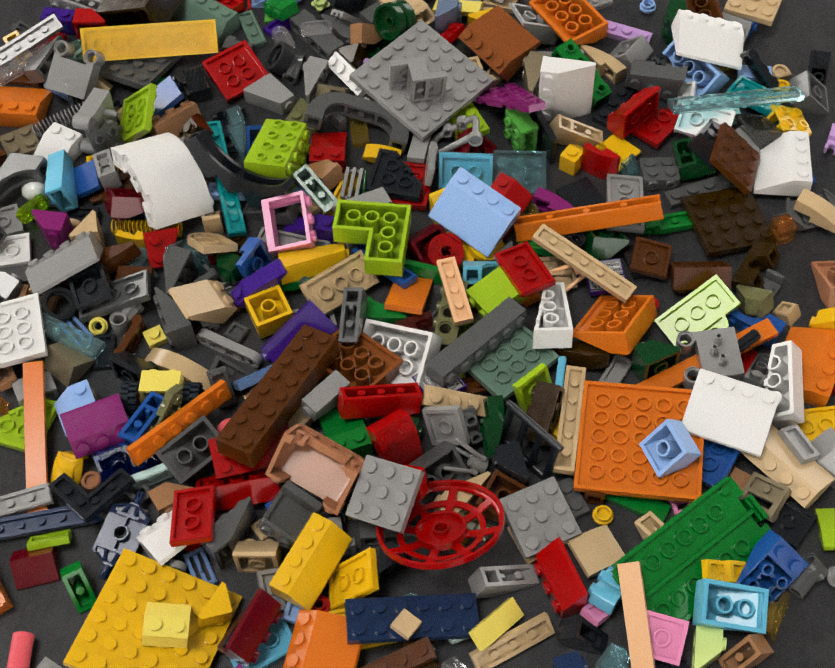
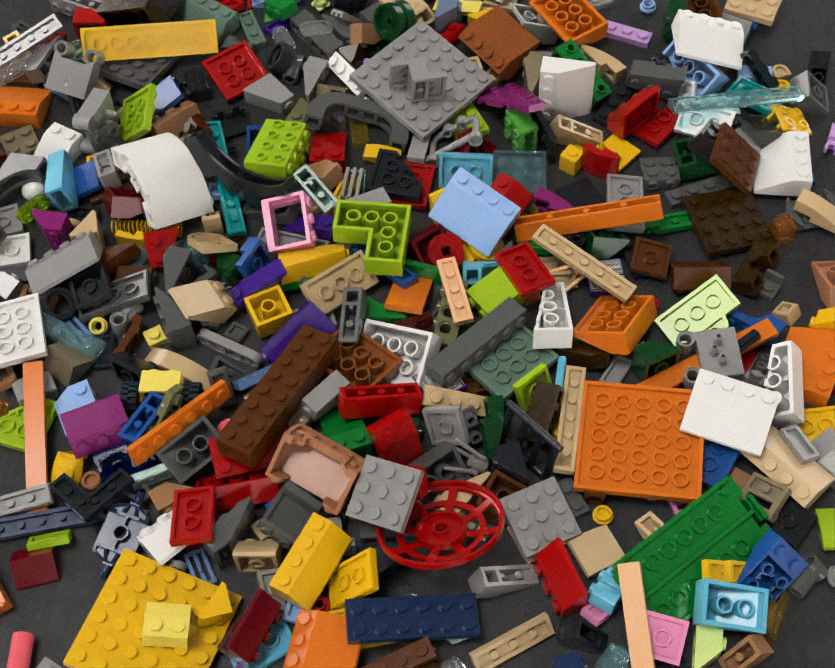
light grey piece [31,101,84,138] -> none
dark purple brick [40,7,76,35] -> none
green slope [60,560,97,614] -> none
clear light blue slope [226,105,247,161] -> none
tan tile [390,608,422,641] -> none
light grey tile [424,141,438,186] -> none
light yellow tile [468,597,524,651] -> none
green tile [605,494,671,523] -> none
light grey slope [609,35,654,74] -> none
clear light blue slope [619,154,640,176] -> none
light blue slope [639,419,701,478] -> none
olive slope [736,284,774,318] -> none

